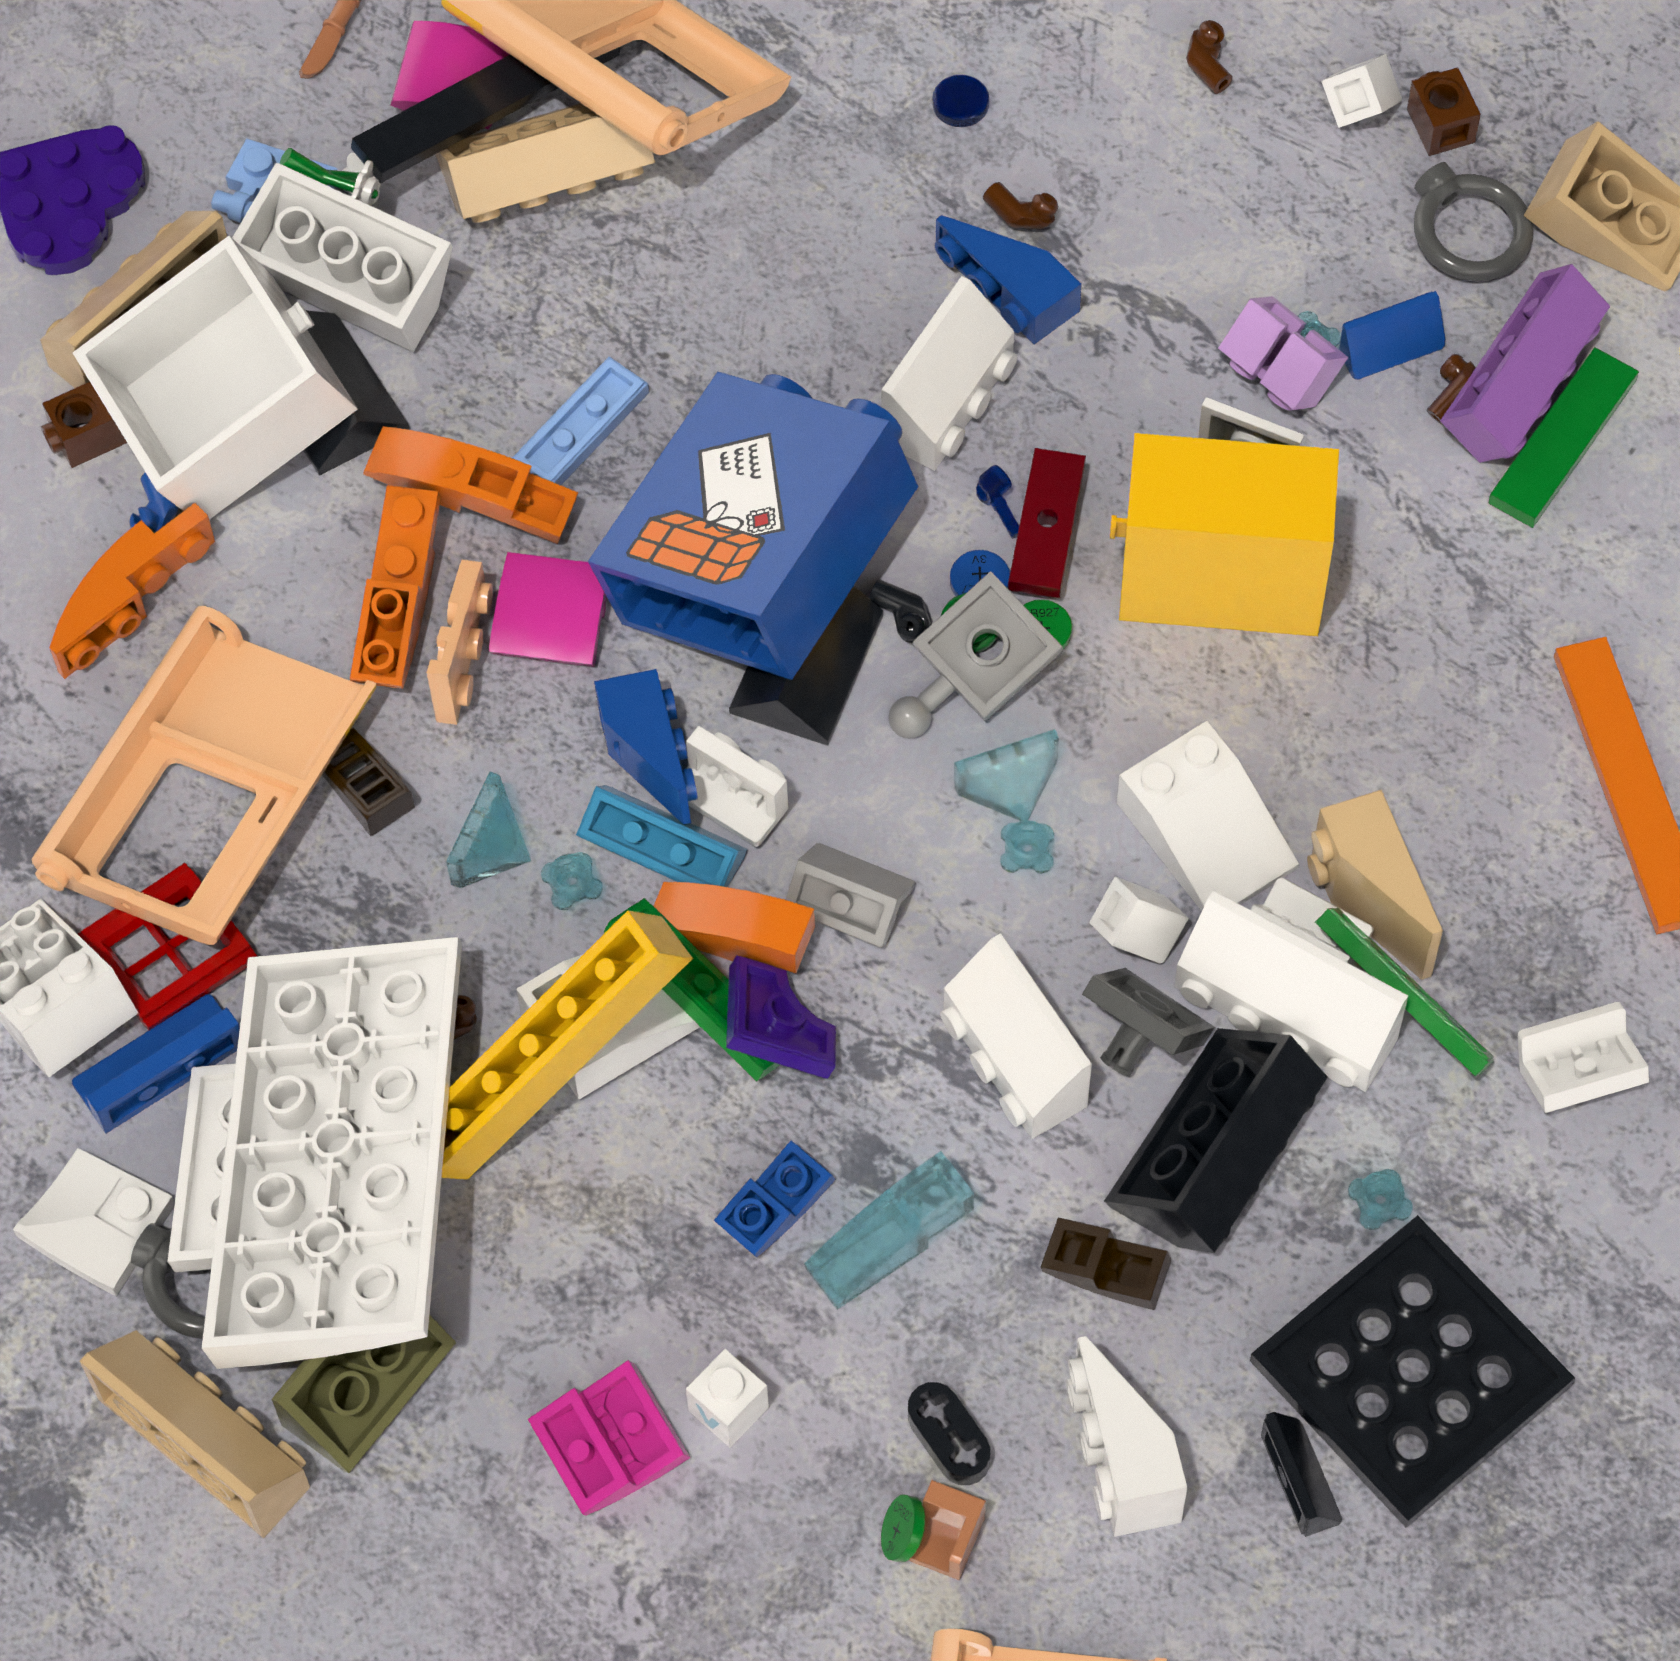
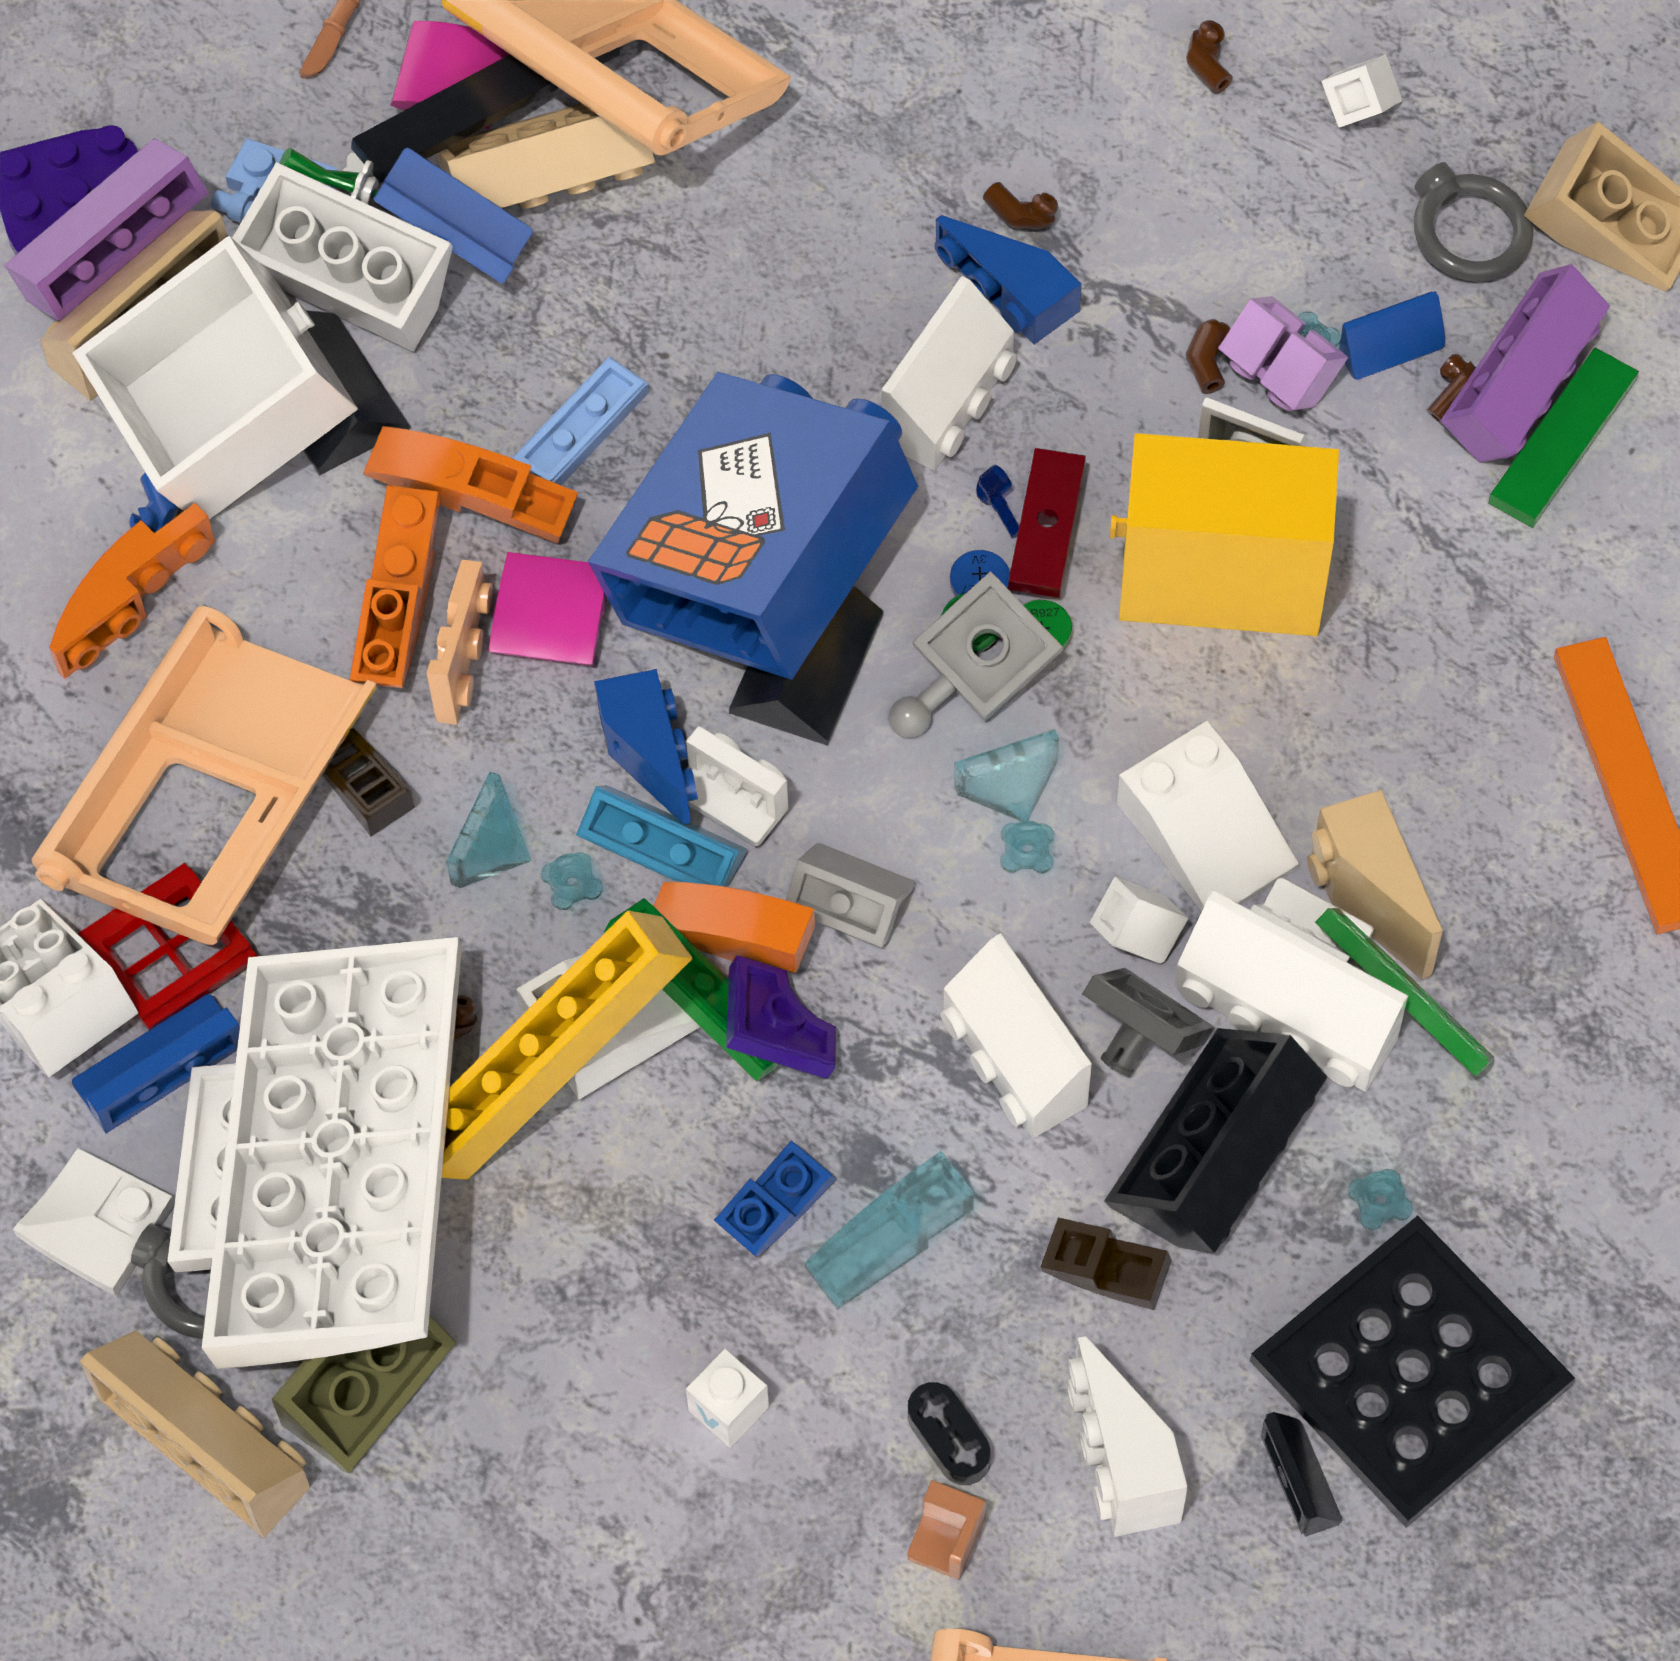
reddish brown brick [41,382,127,468] -> none
dark pink slope [528,1360,690,1516] -> none
black arm [869,579,931,643] -> none
green piece [881,1494,925,1563] -> none
clear blue piece [932,75,989,127] -> none
reddish brown brick [1407,67,1481,156] -> none
white bracket [1518,1002,1649,1113] -> none
none -> medium lavender brick [4,138,209,321]
none -> blue panel [373,148,533,284]
none -> reddish brown arm [1186,319,1231,394]

